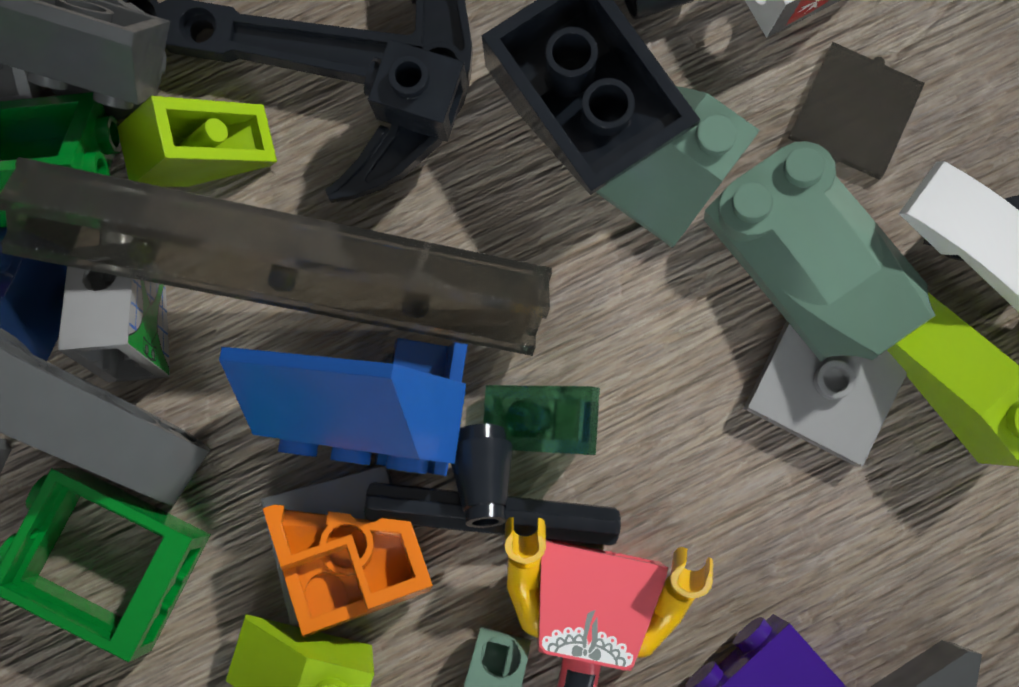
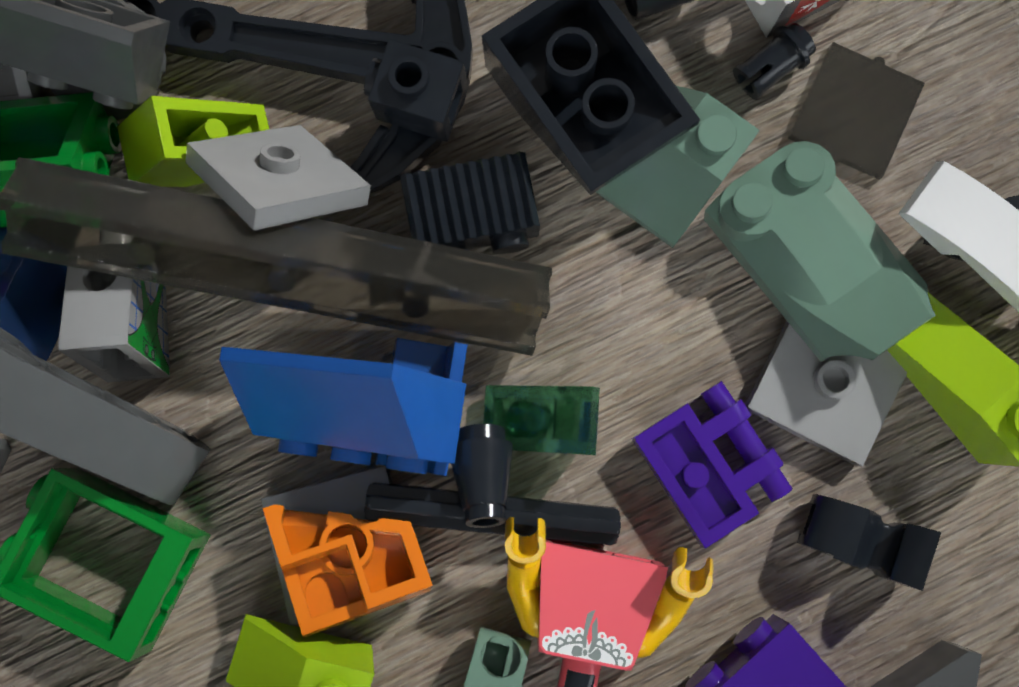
none -> light grey plate [186,125,371,231]
none -> black brick [400,151,540,266]
none -> dark purple plate [631,381,793,549]
none -> black pin [733,23,816,100]
none -> black leg [797,494,941,591]

